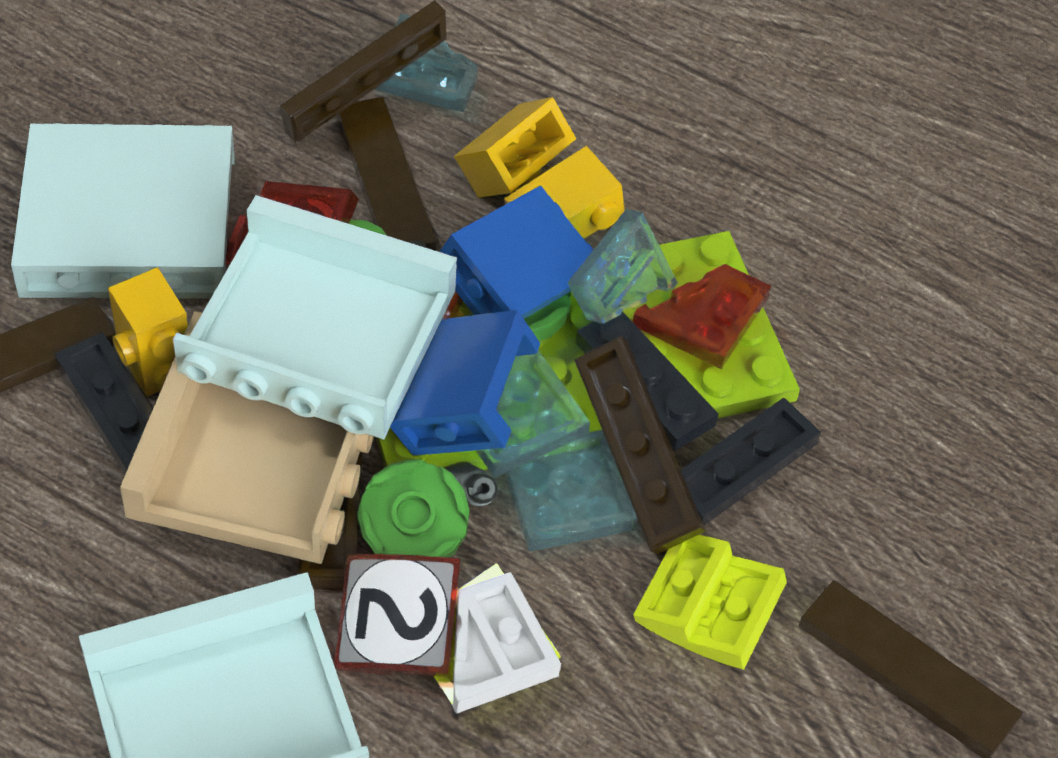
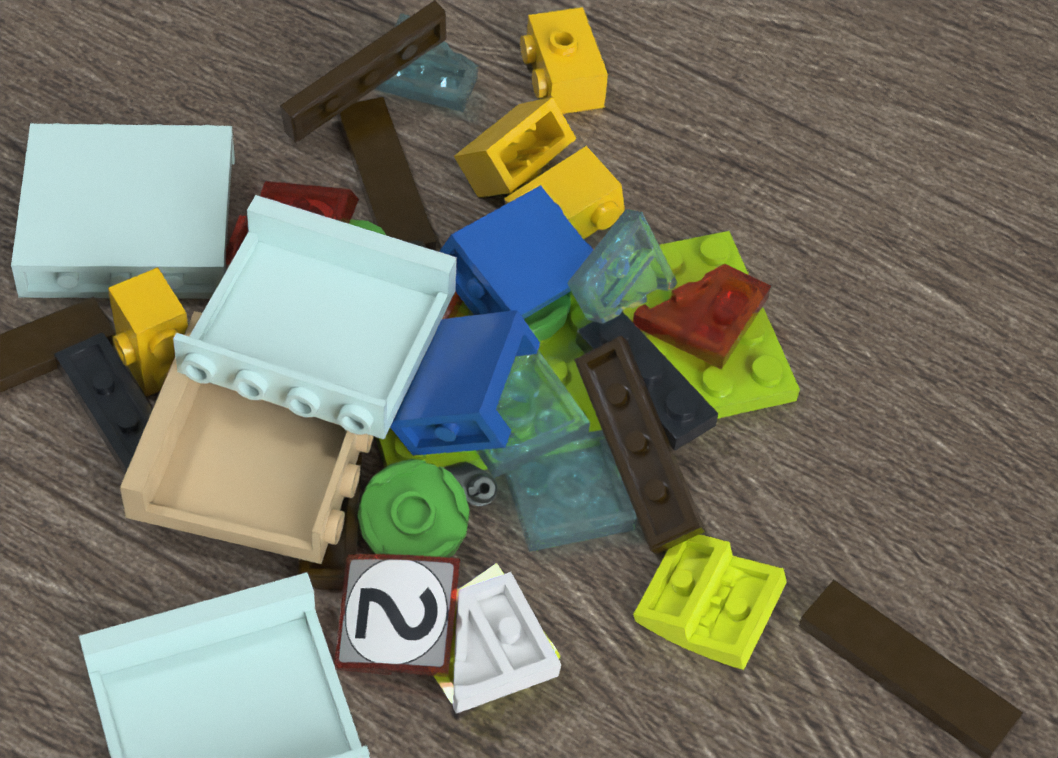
black plate [681,397,821,526] -> none
none -> yellow brick [520,7,608,114]

